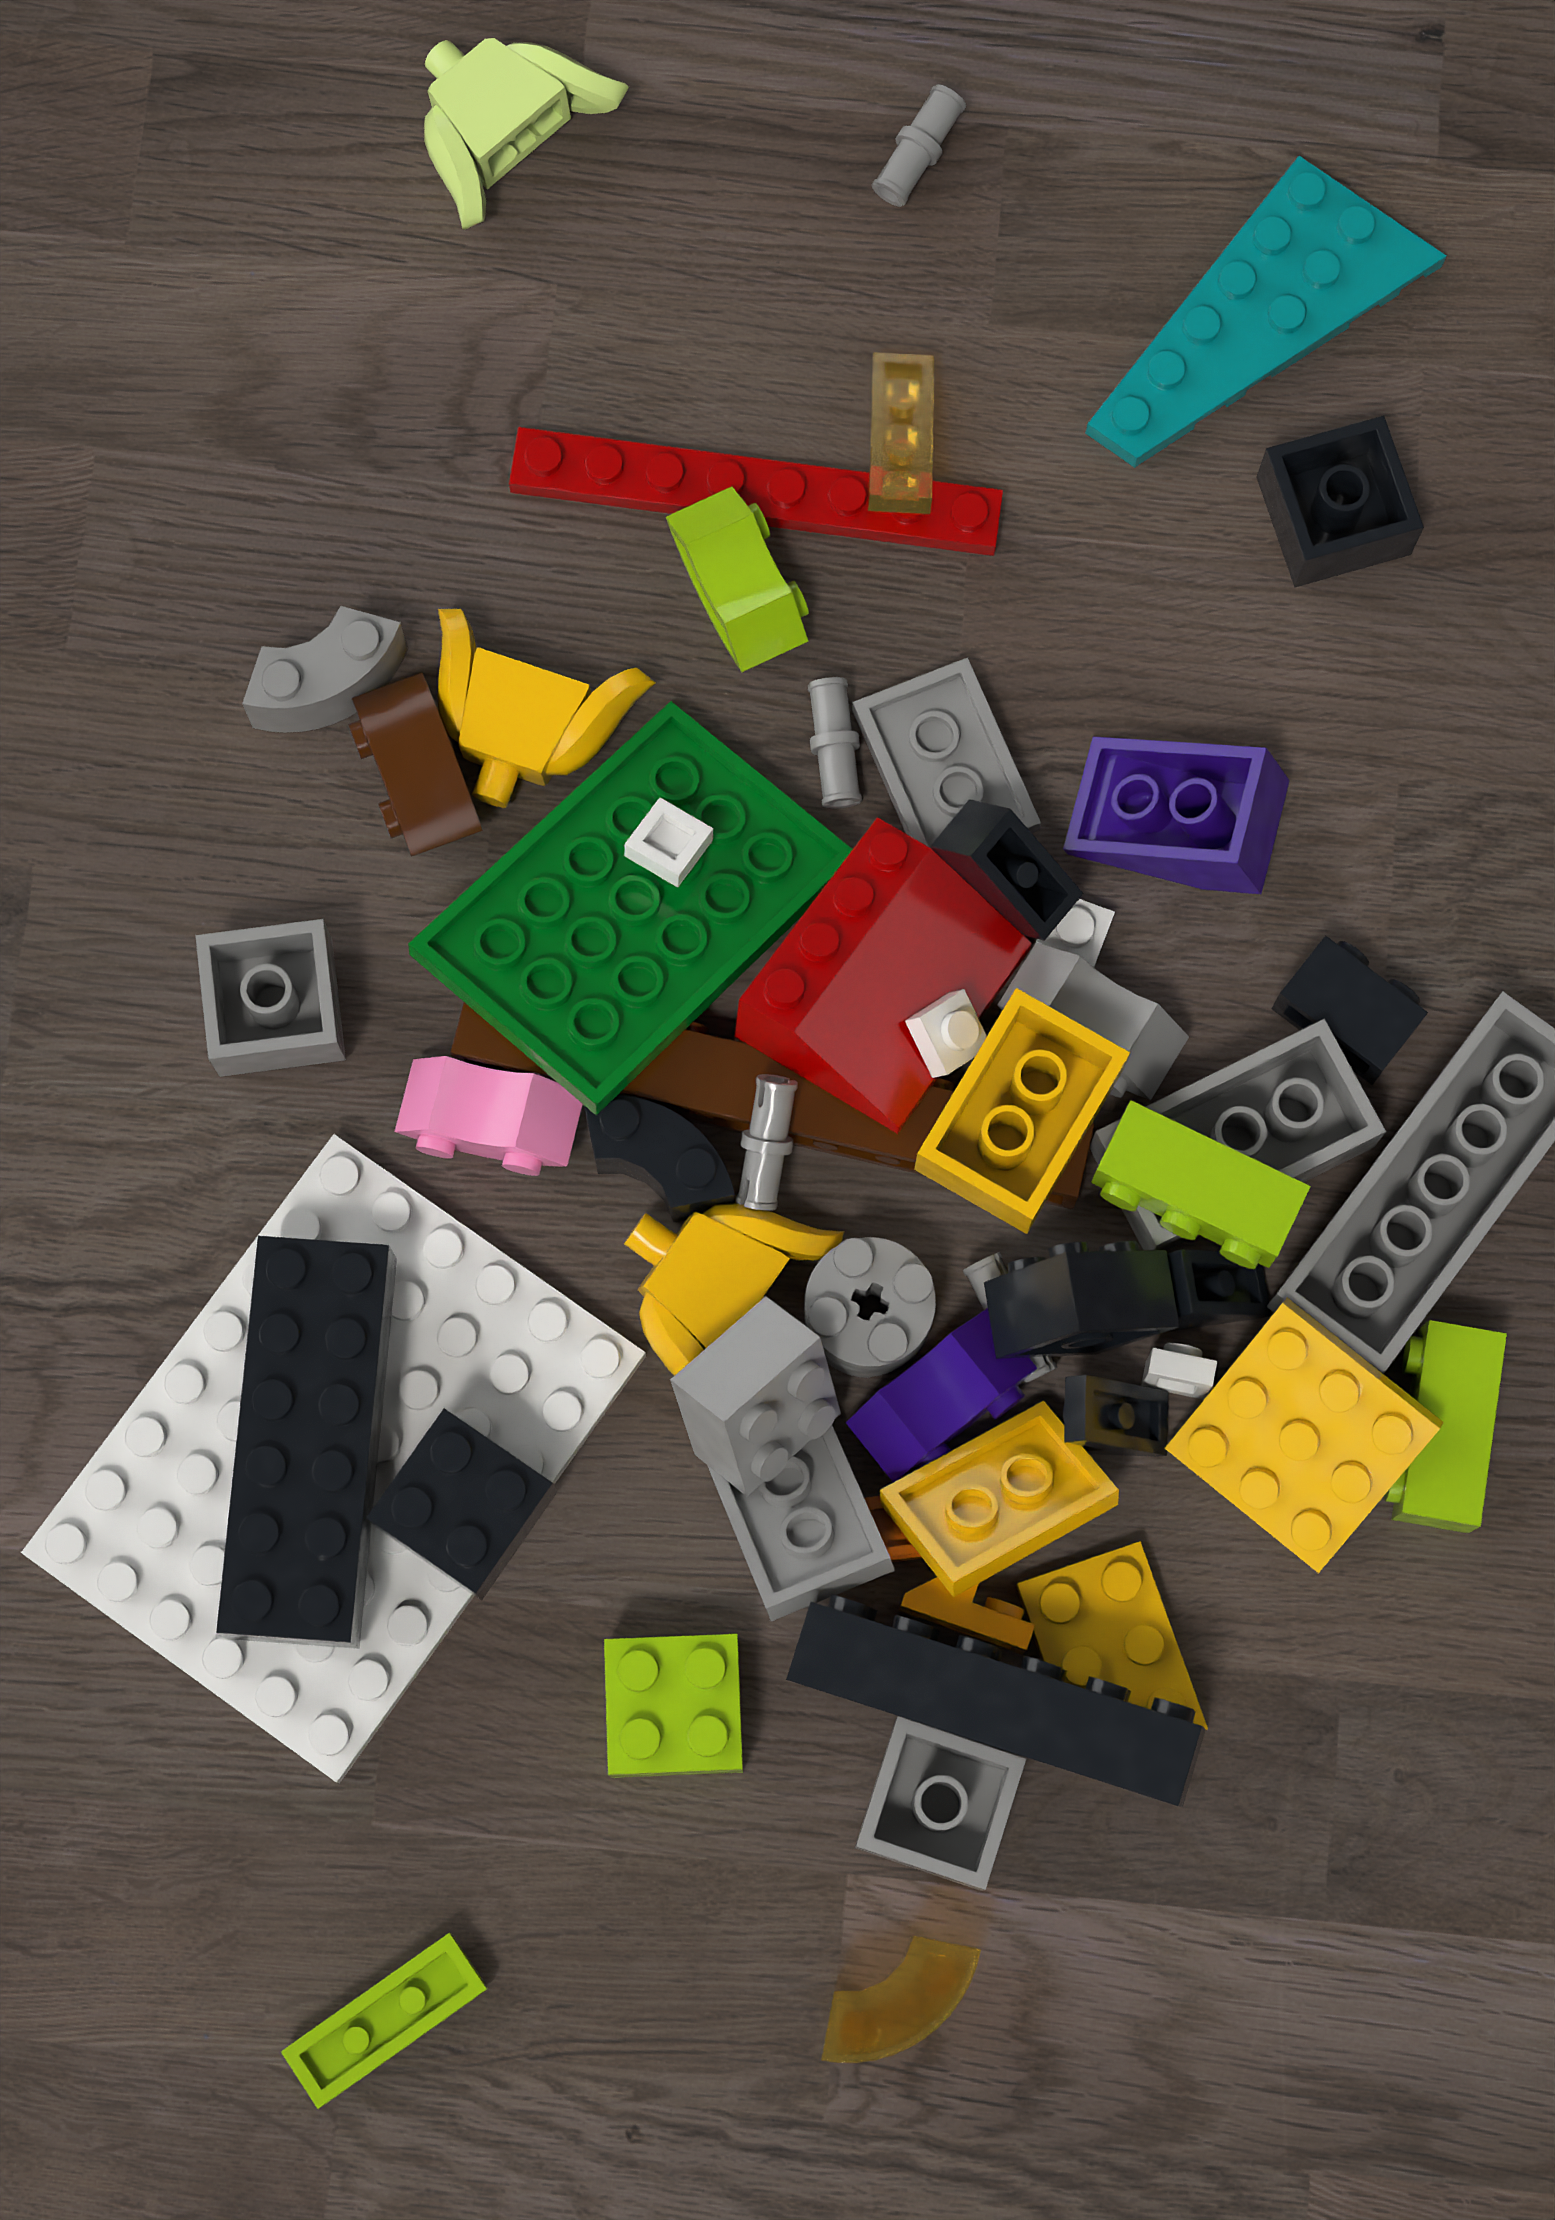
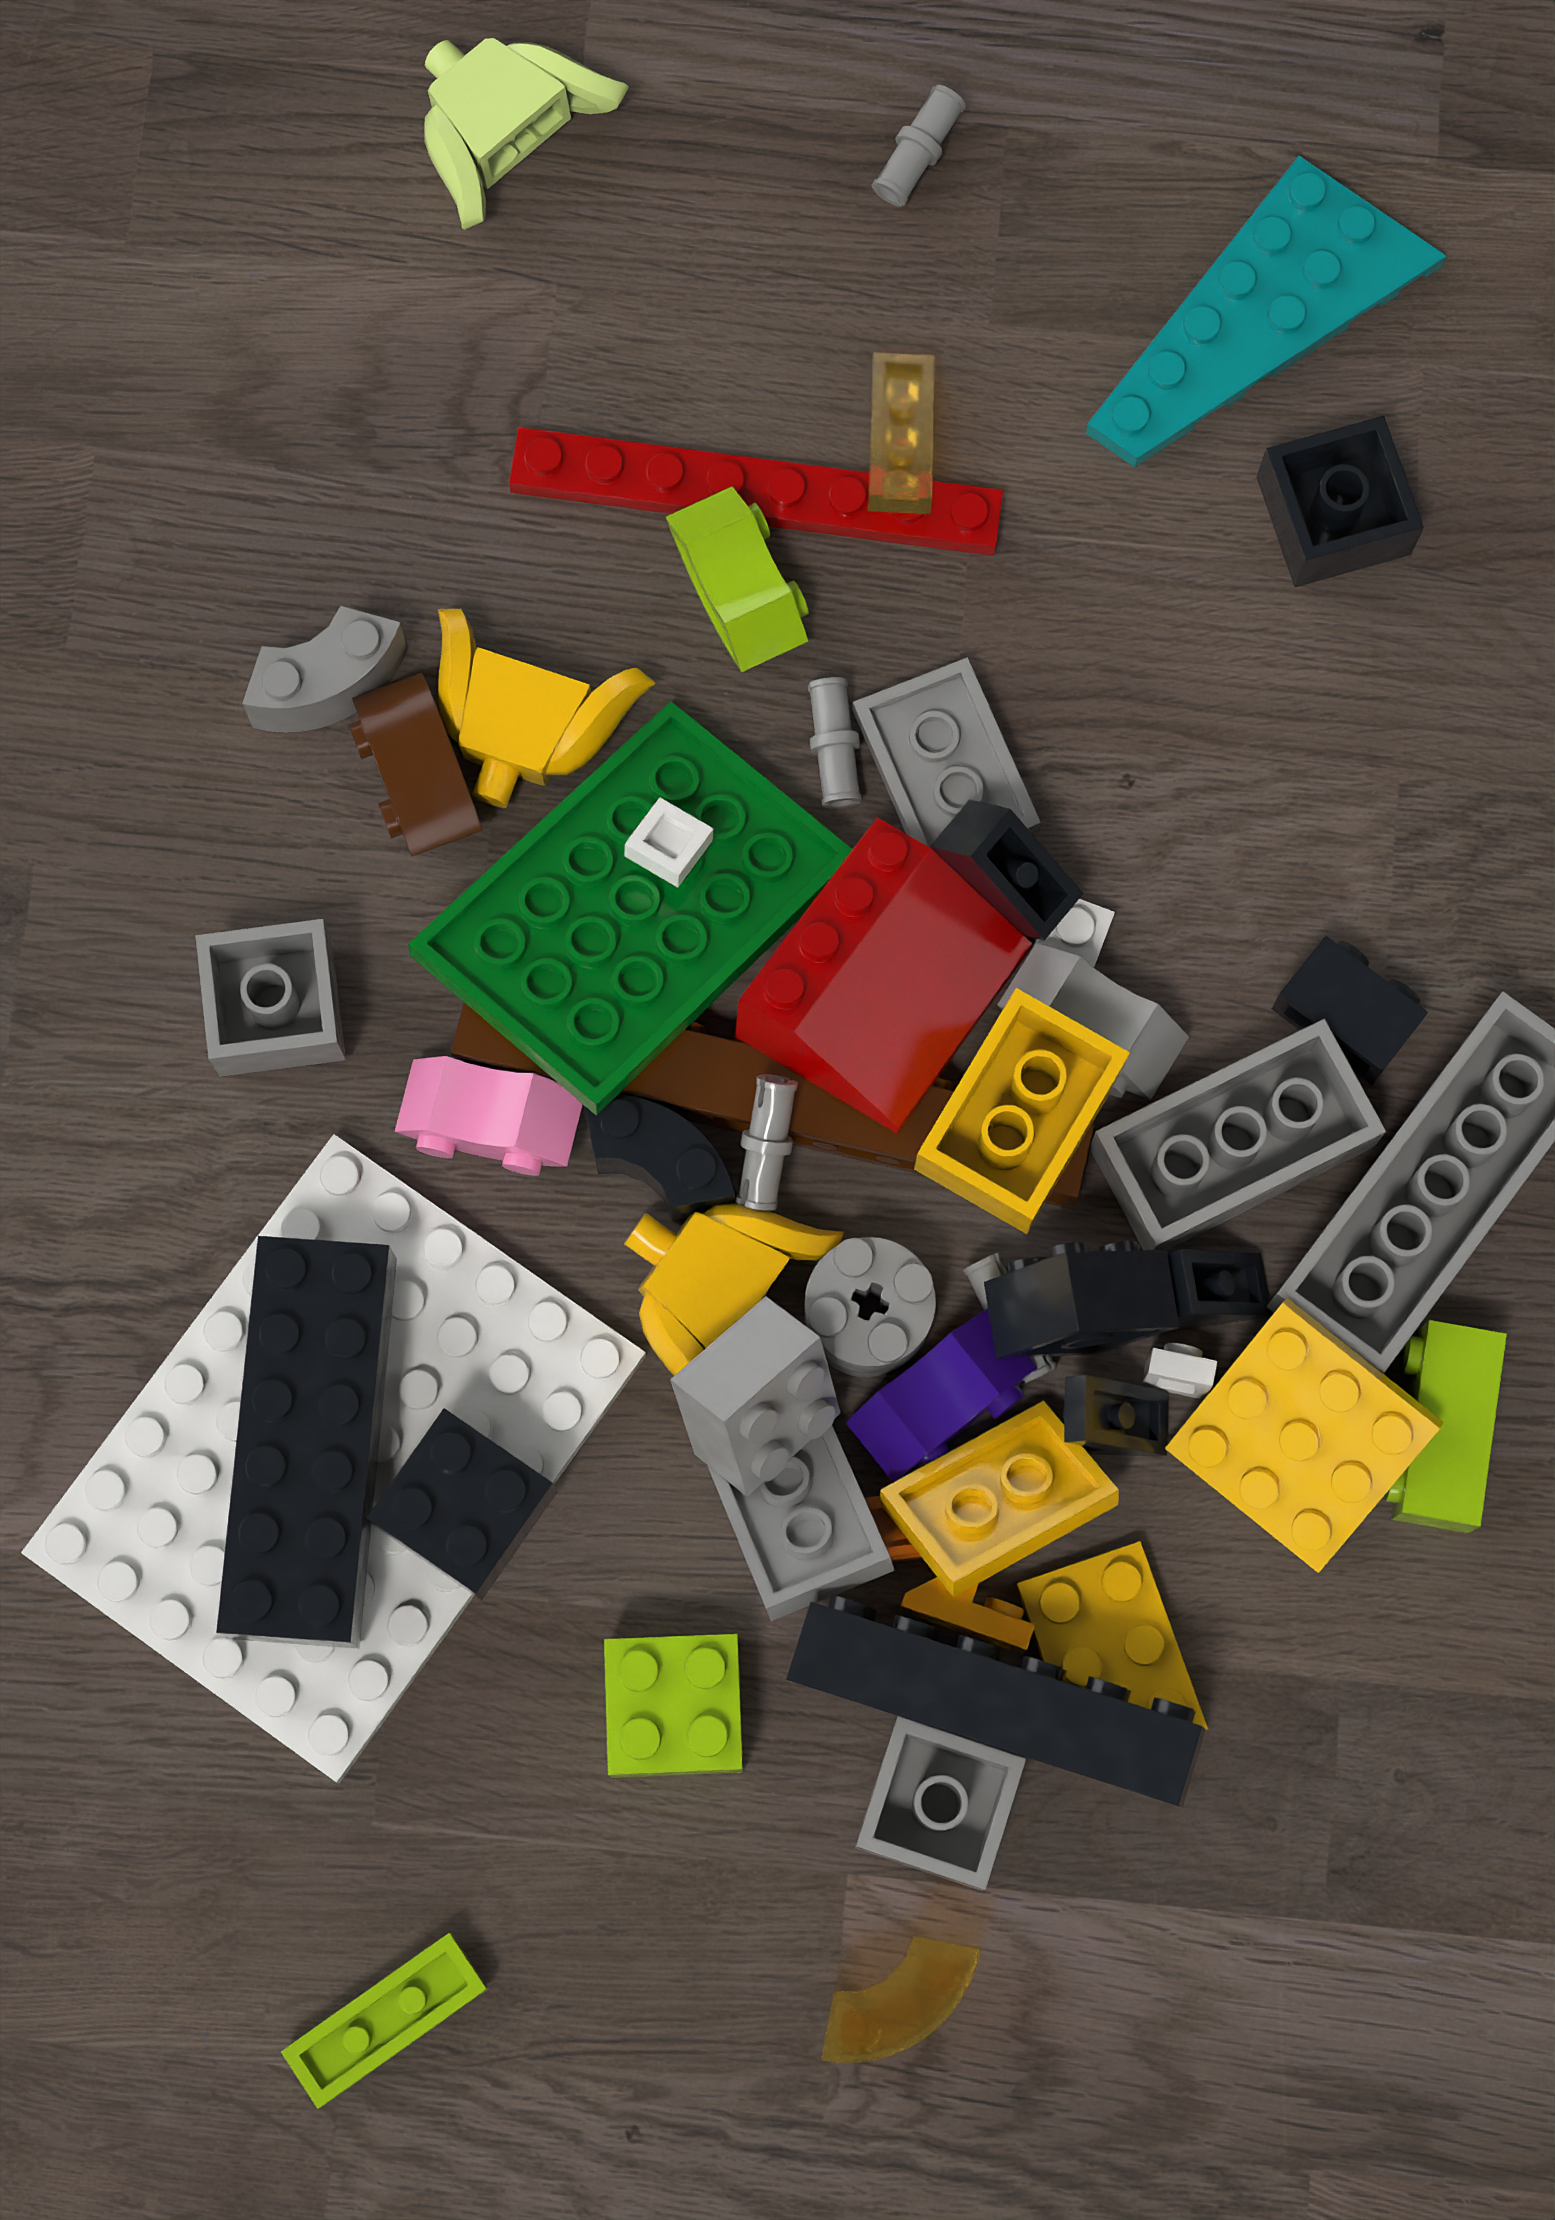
white plate [905,989,987,1078] -> none
dark purple slope [1063,736,1290,895] -> none
lime brick [1091,1100,1311,1269] -> none

